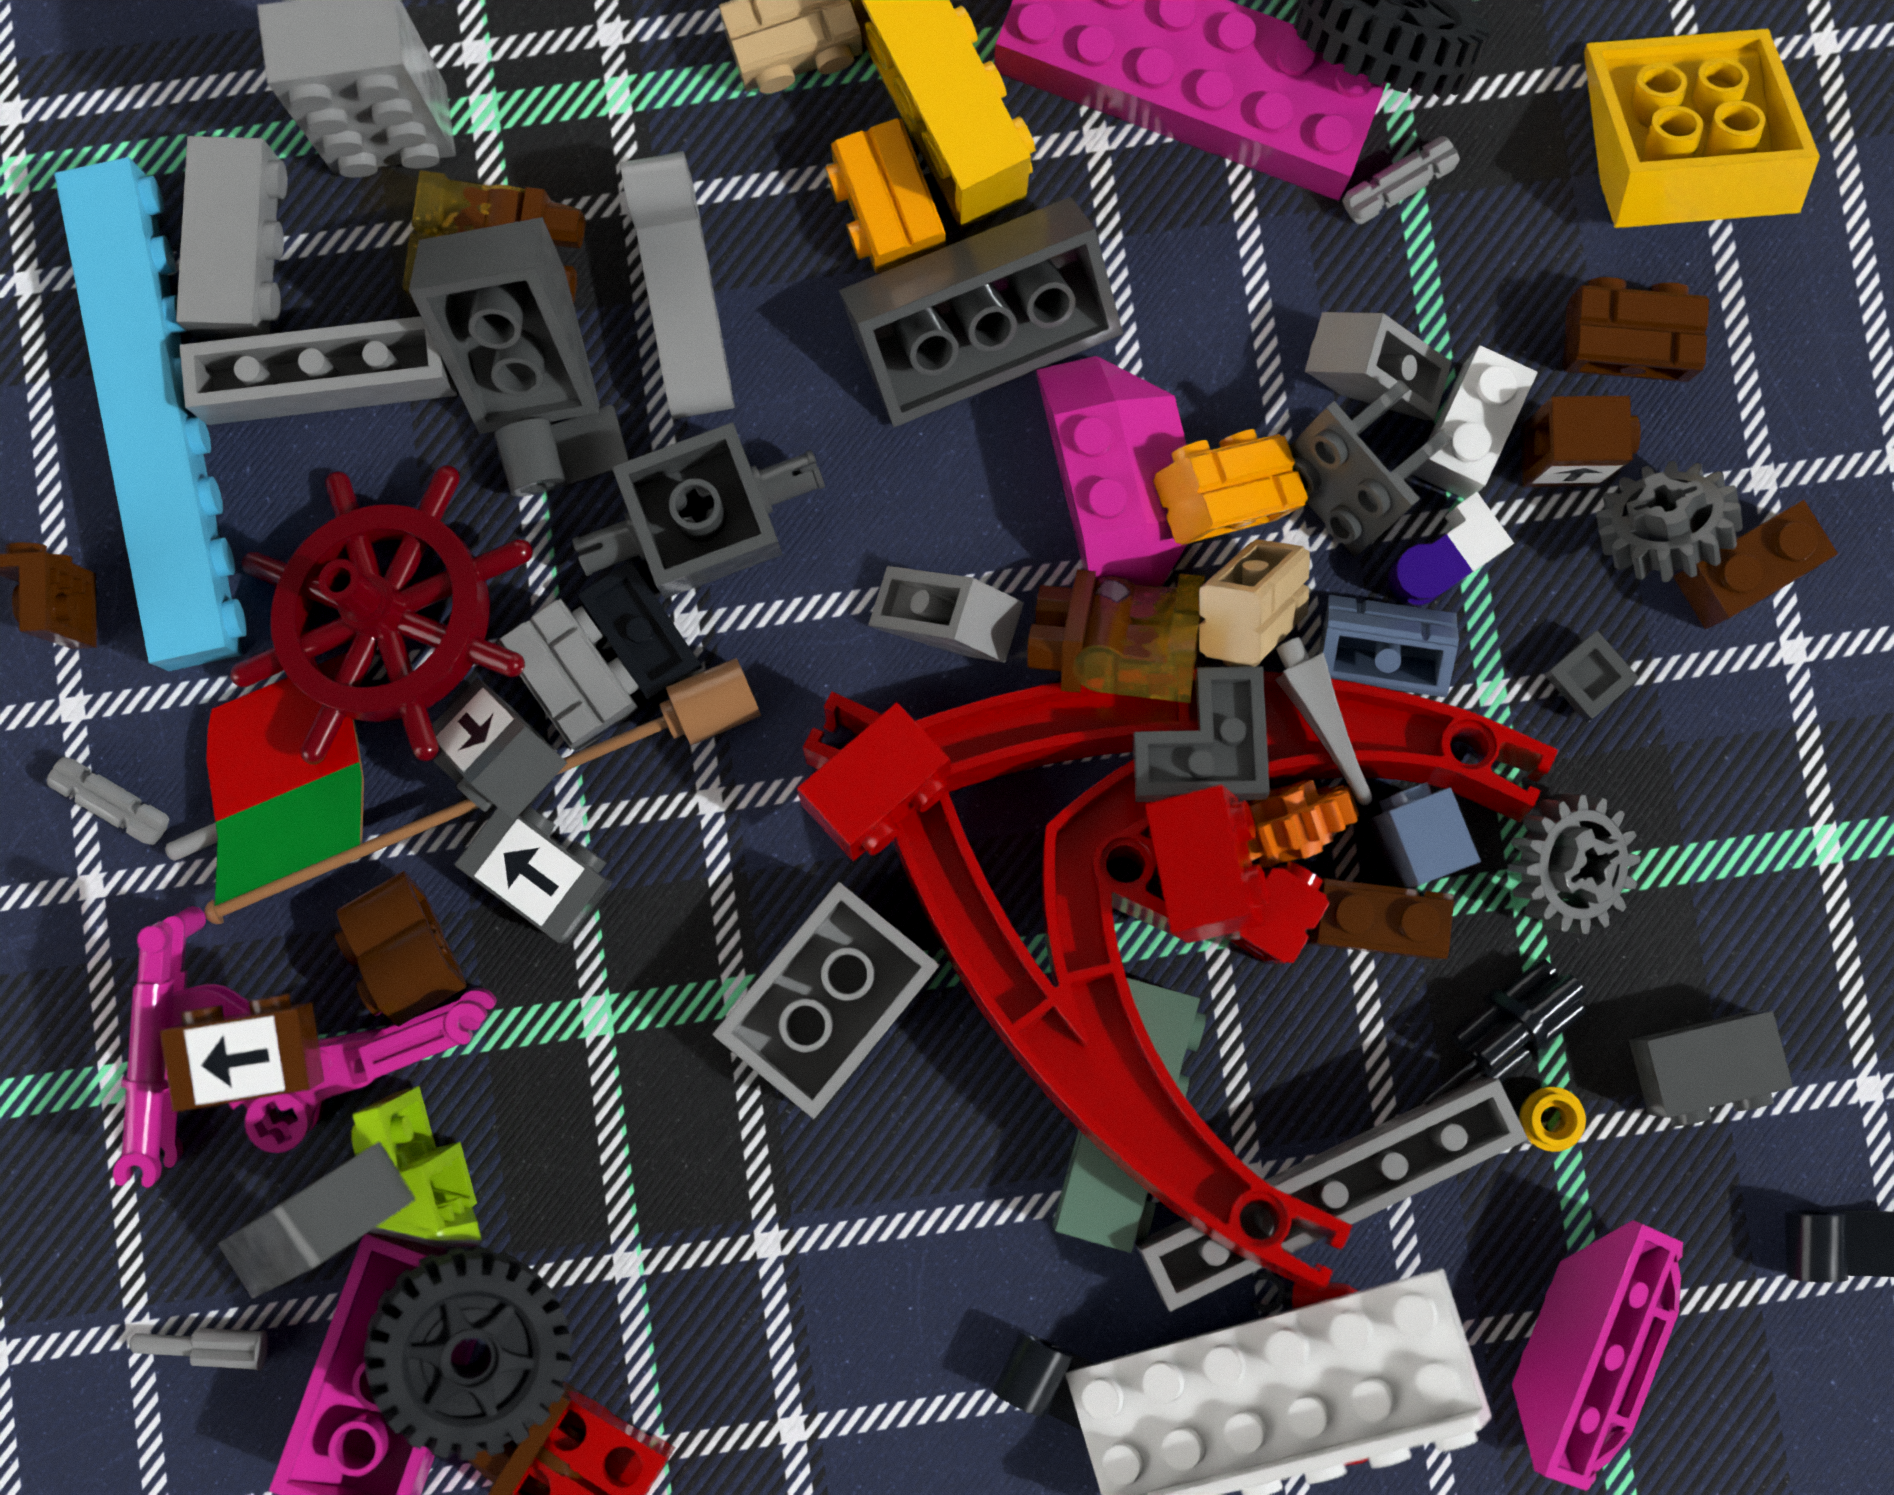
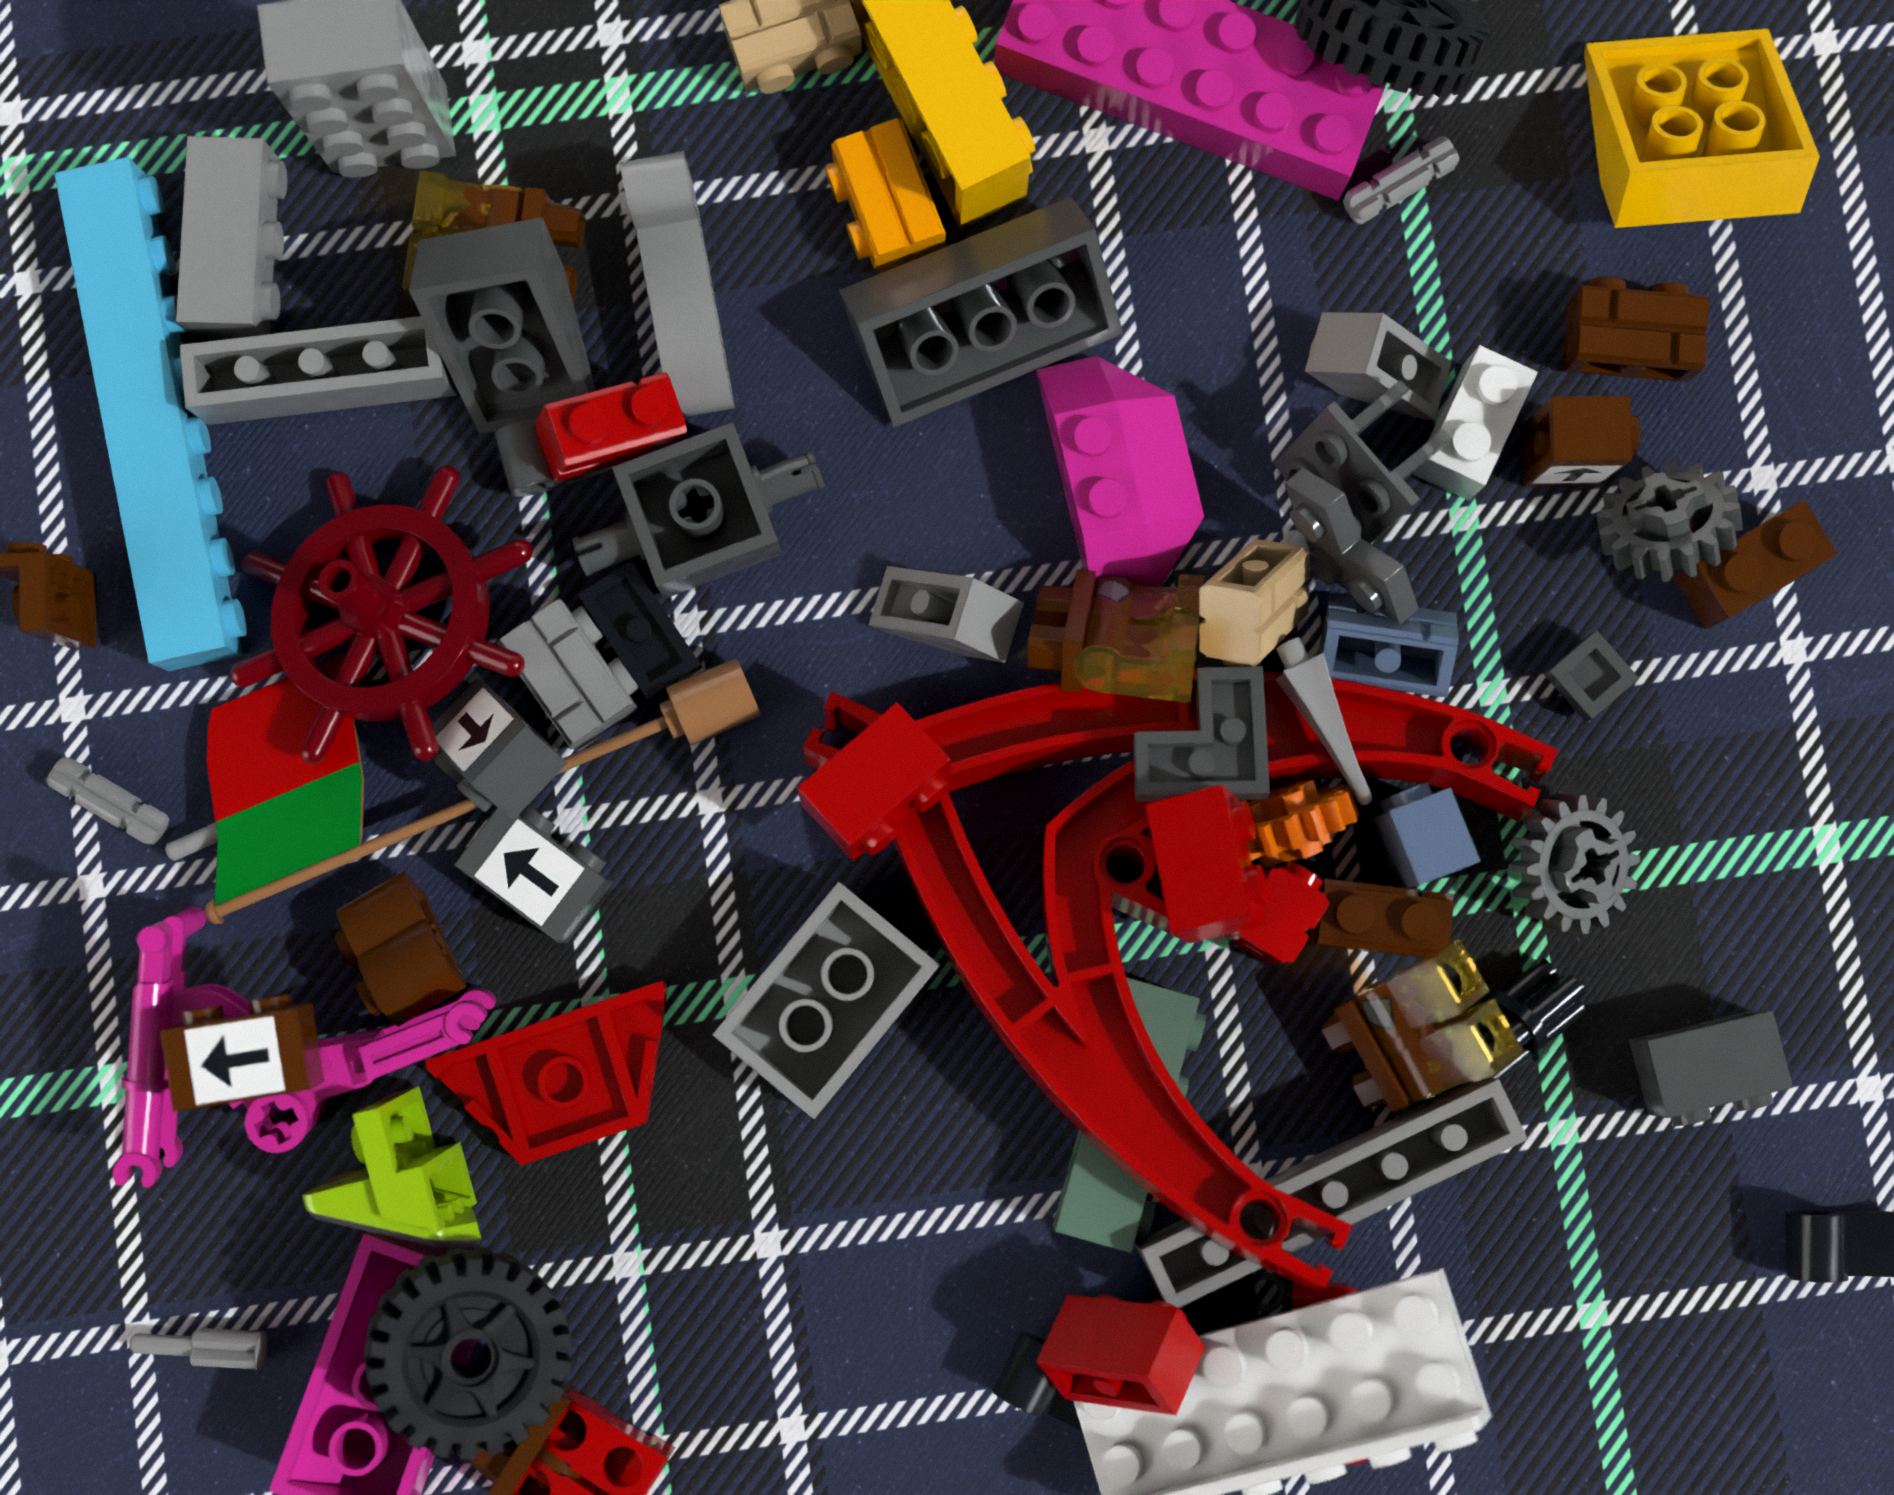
dark grey beam [218,1141,416,1299] -> none
light orange brick [1153,429,1308,545] -> none
leg [1388,492,1514,606] -> none
dark pink wedge [1512,1220,1683,1491] -> none
yellow plate [1519,1087,1586,1152] -> none
none -> red wing [425,981,668,1165]
none -> red brick [534,372,687,482]
none -> red brick [1036,1294,1205,1416]
none -> dark grey plate [1284,468,1419,625]
none -> hips [1321,939,1523,1113]

